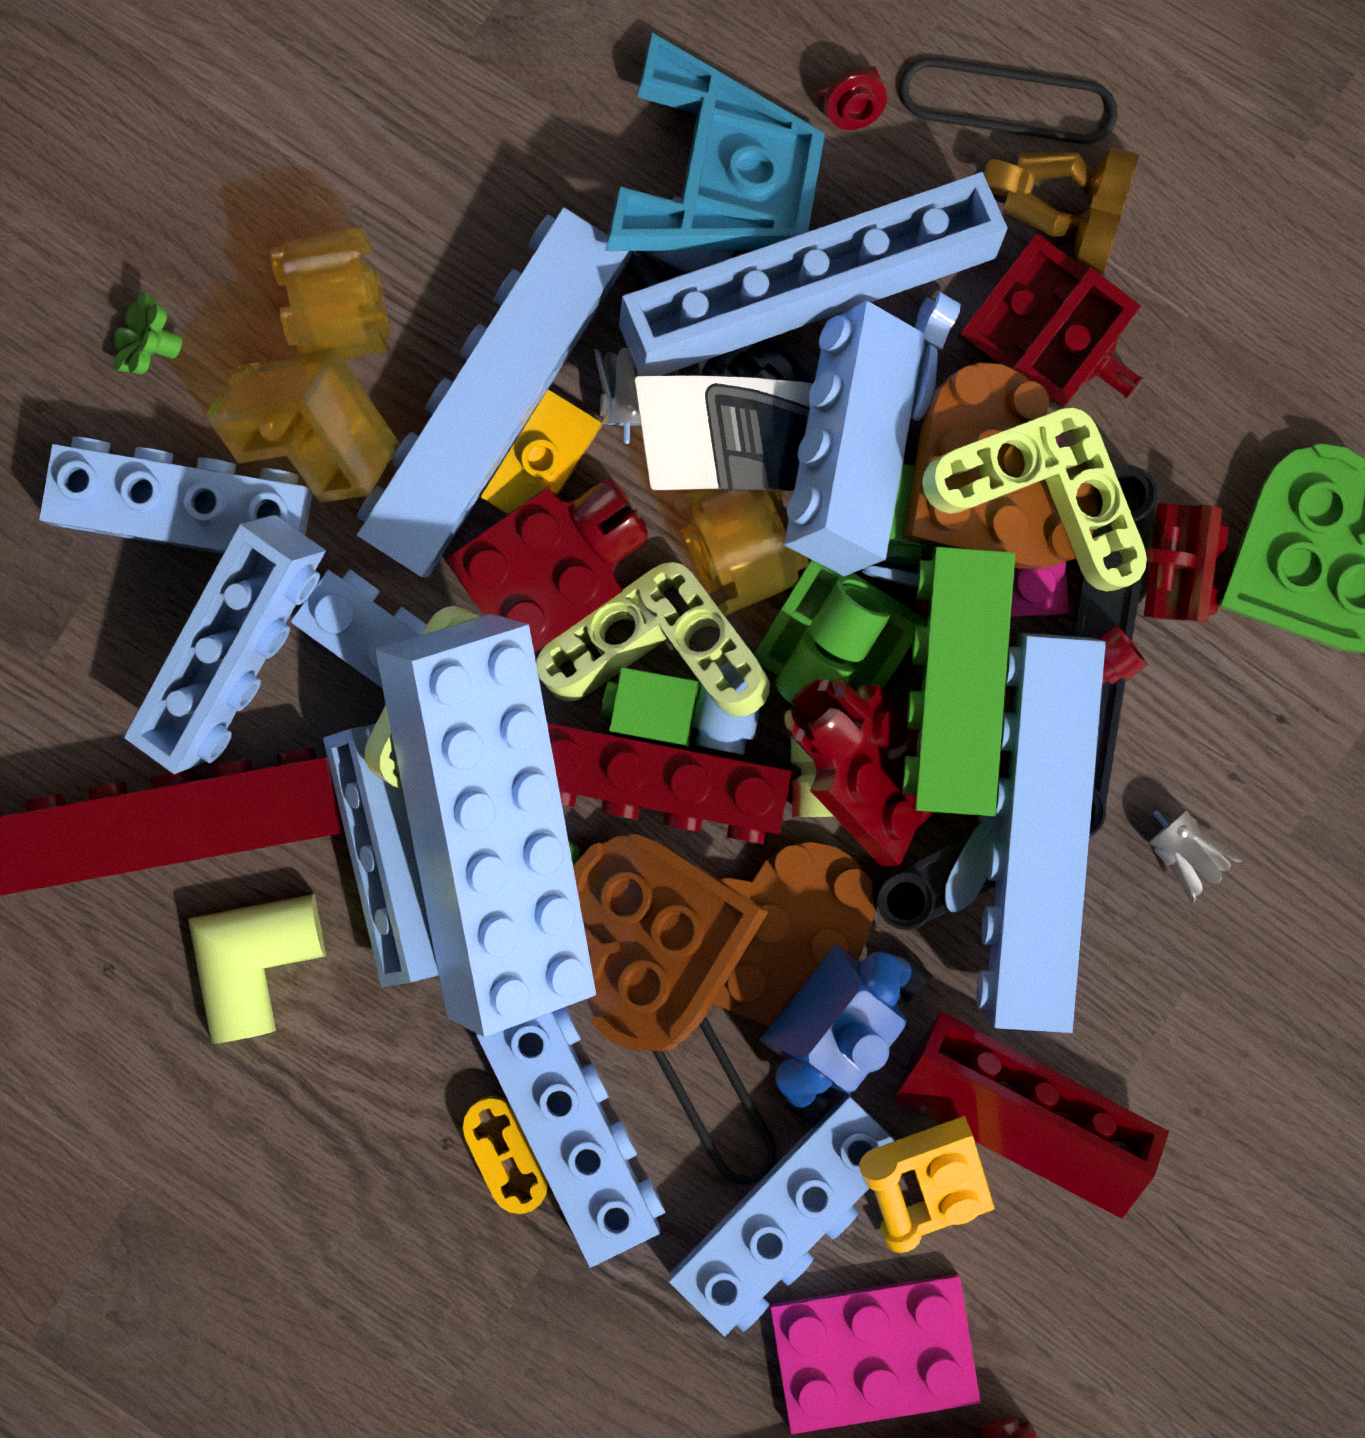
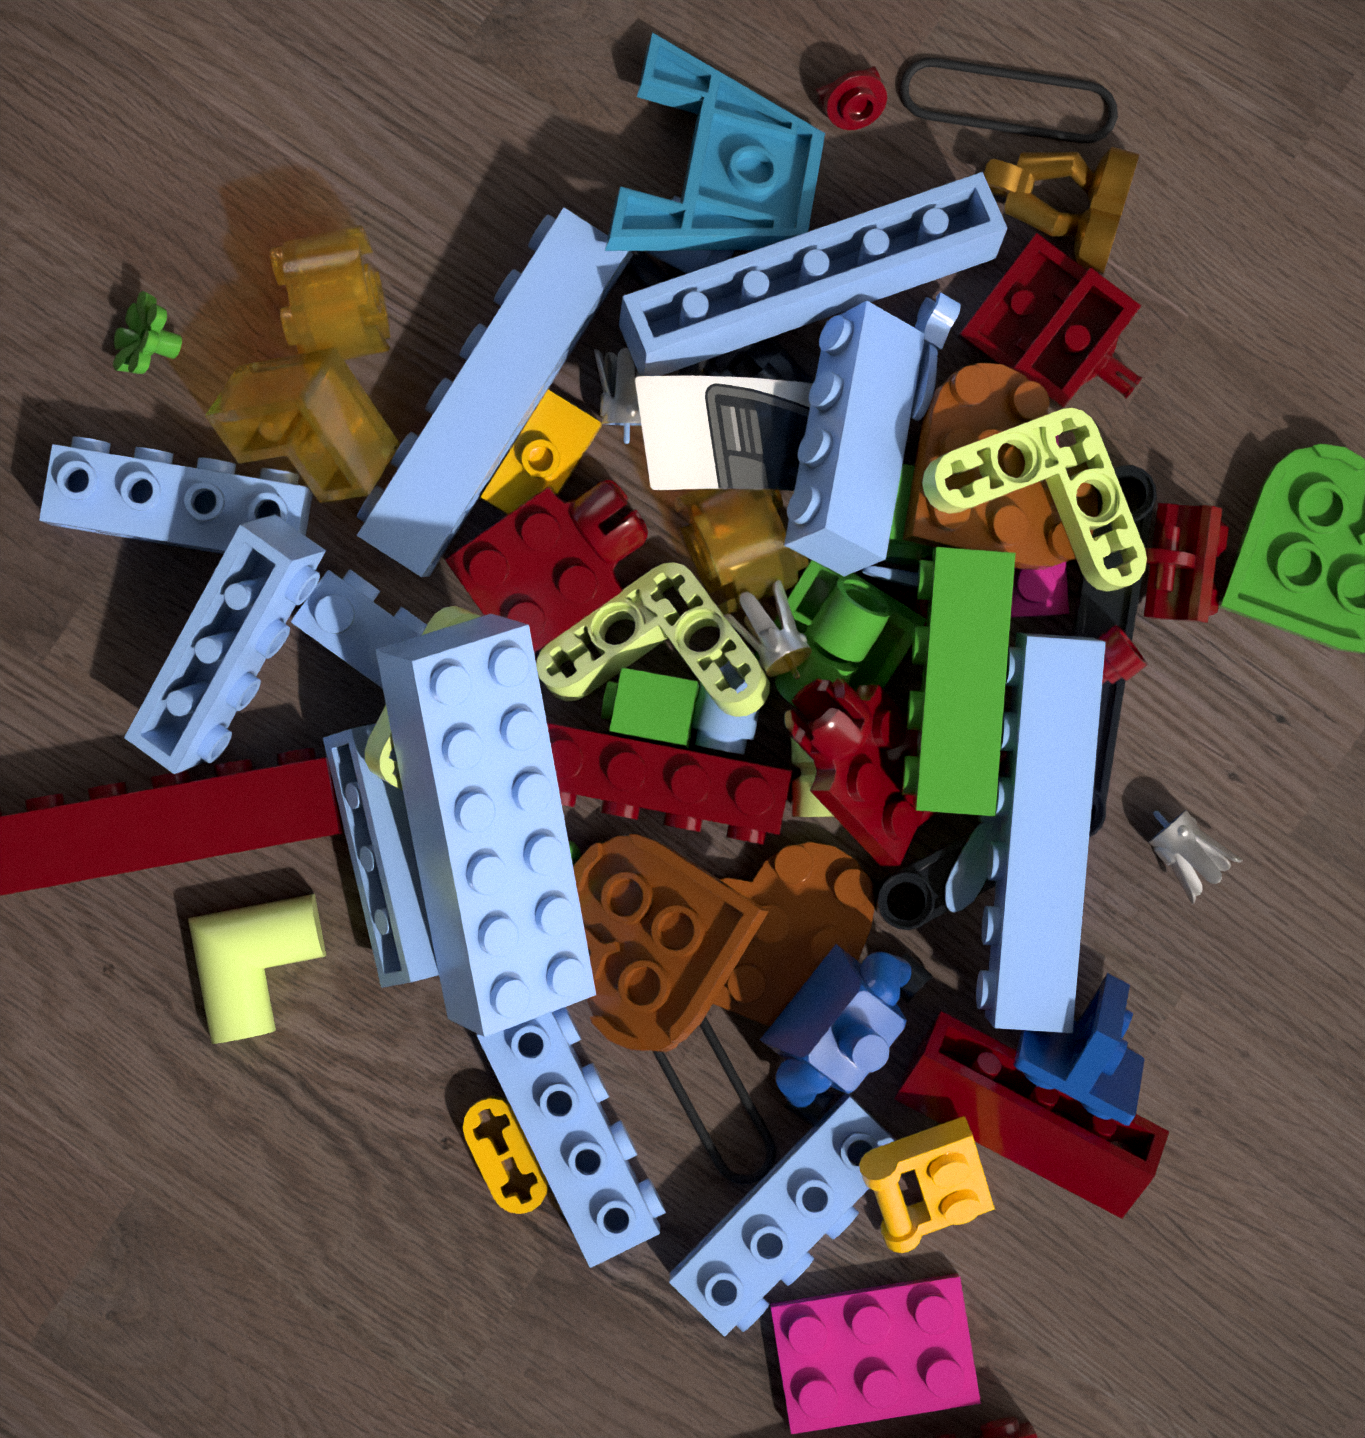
none -> flat silver piece [724,580,812,679]
none -> blue bracket [1014,973,1145,1126]

